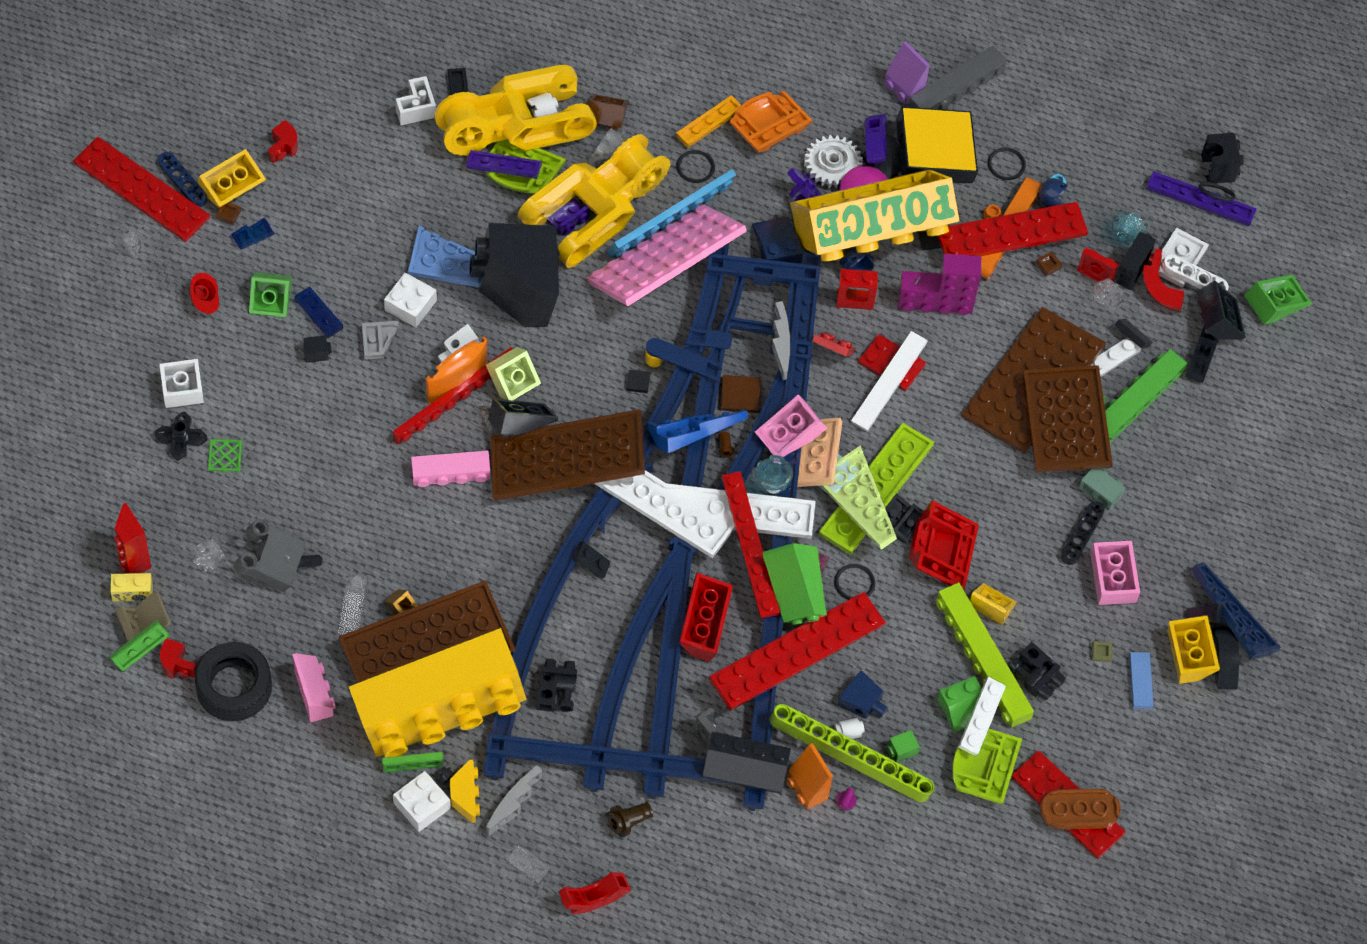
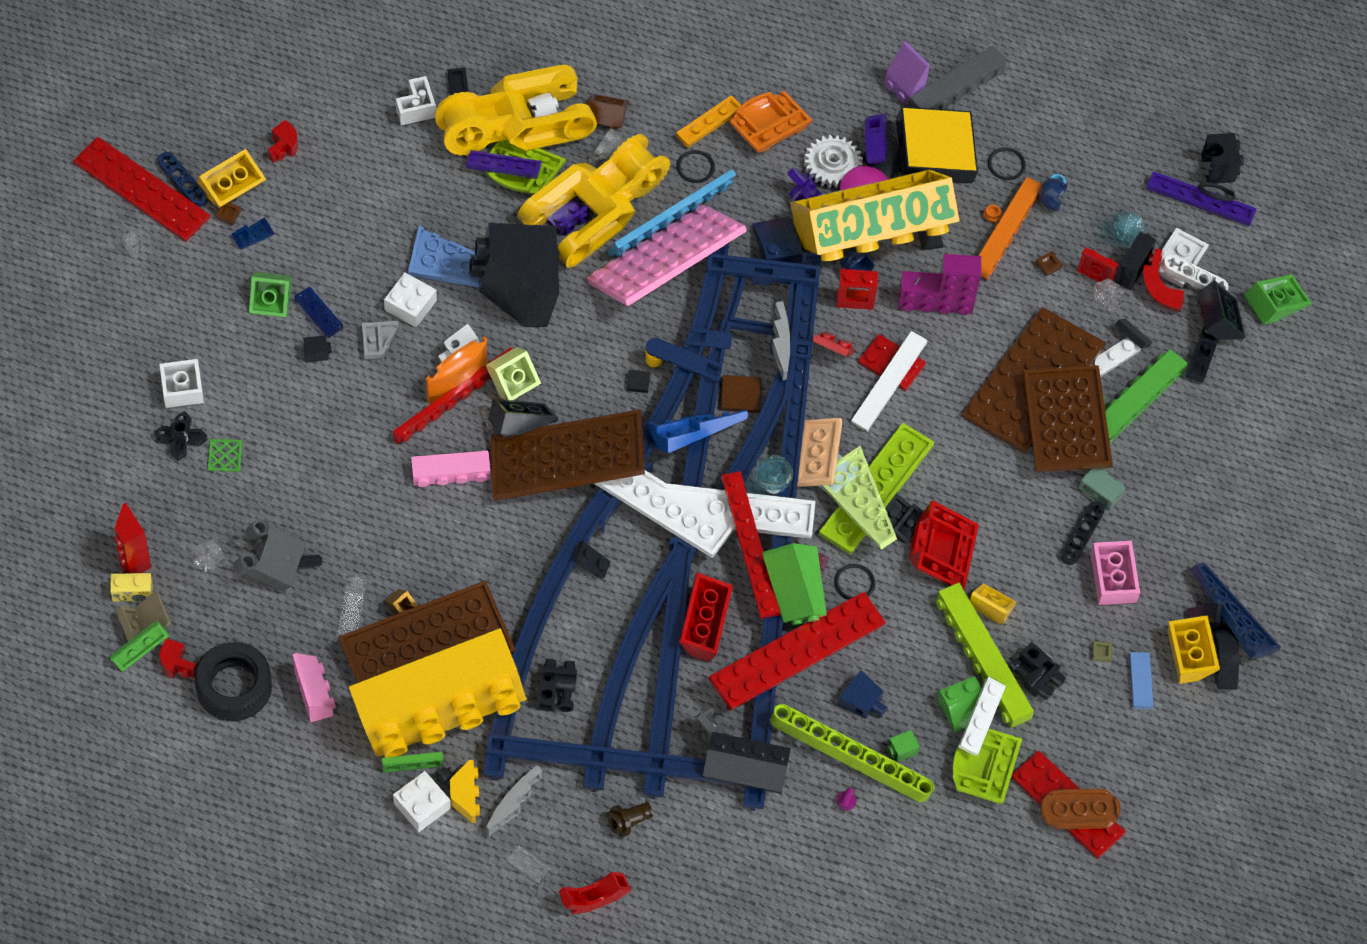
red piece [189,273,219,314] -> none
reddish brown pin [718,432,734,457] -> none
bright pink slope [755,394,827,460] -> none
orange slope [786,743,833,810] -> none
white brick [834,718,864,739] -> none
red plate [937,202,1088,256] -> none

